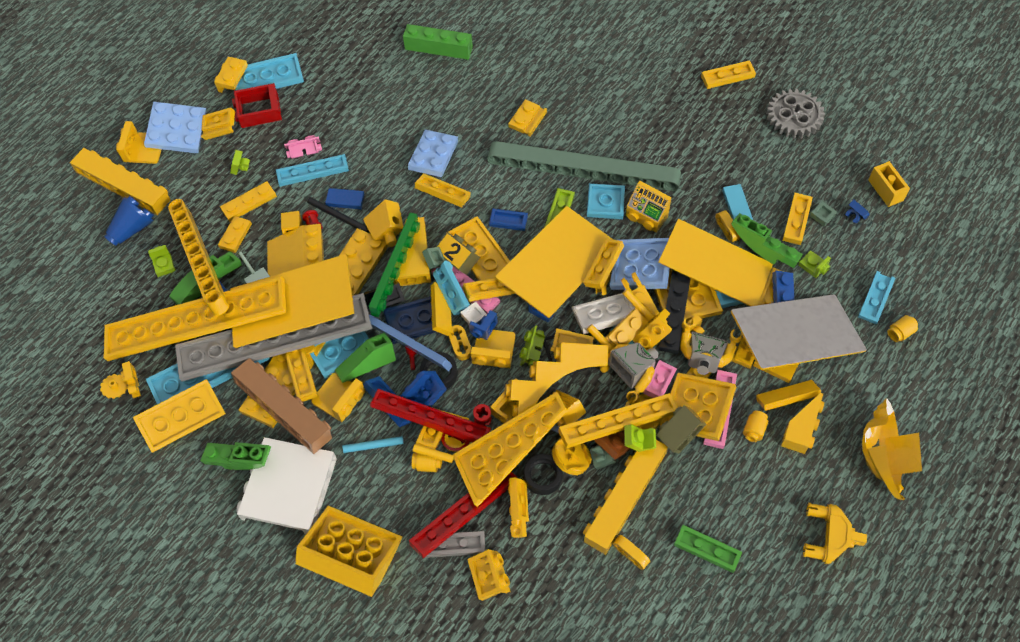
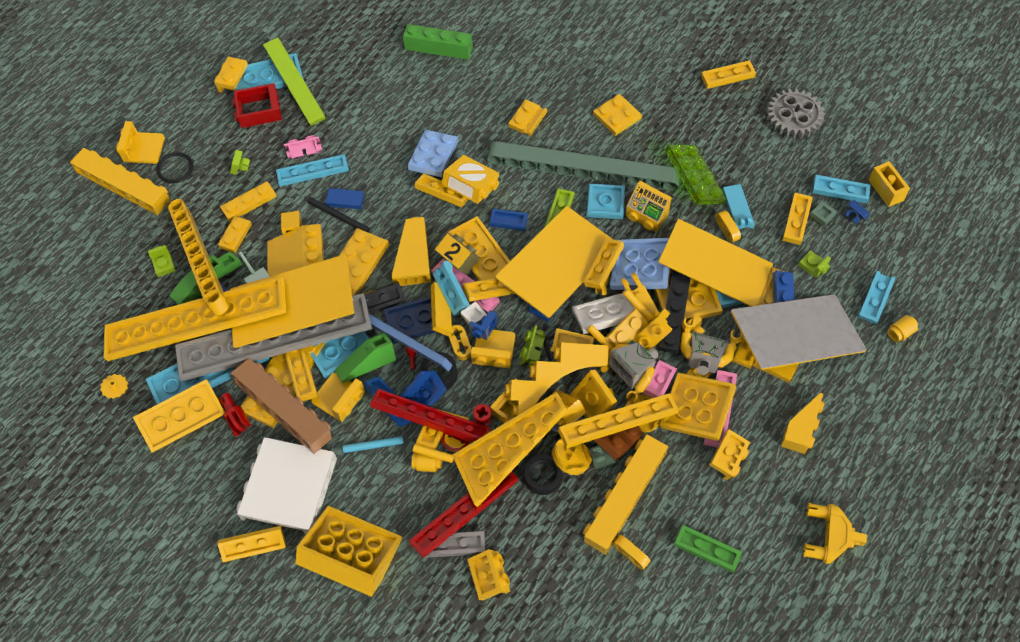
blue cone [104,196,154,246] -> none
yellow plate [121,361,141,399] -> none
light blue plate [144,102,206,153] -> none
yellow plate [201,107,235,140] -> none
bright green slope [201,442,271,470] -> none
red bush [302,210,323,229] -> none
yellow torso [363,199,403,247] -> none
green plate [369,212,420,318] -> none
sand green plate [422,247,445,269] -> none
yellow hinge [508,477,529,538] -> none
lime bracket [624,424,656,452] -> none
olive brick [656,405,707,454] -> none
bright green slope [731,213,803,268] -> none
yellow brick [743,410,768,442] -> none
yellow tile [756,380,821,411] -> none
yellow animal [862,398,922,500] -> none
none -> black tyre [157,152,194,183]
none -> yellow plate [217,526,286,562]
none -> red arm [219,393,252,437]
none -> lime tile [263,37,326,126]
none -> yellow brick [442,155,499,204]
none -> yellow tile [570,370,617,418]
none -> yellow plate [593,94,642,136]
none -> clear neon green plate [665,145,727,205]
none -> yellow bracket [709,429,750,480]
none -> medium azure plate [812,175,871,203]

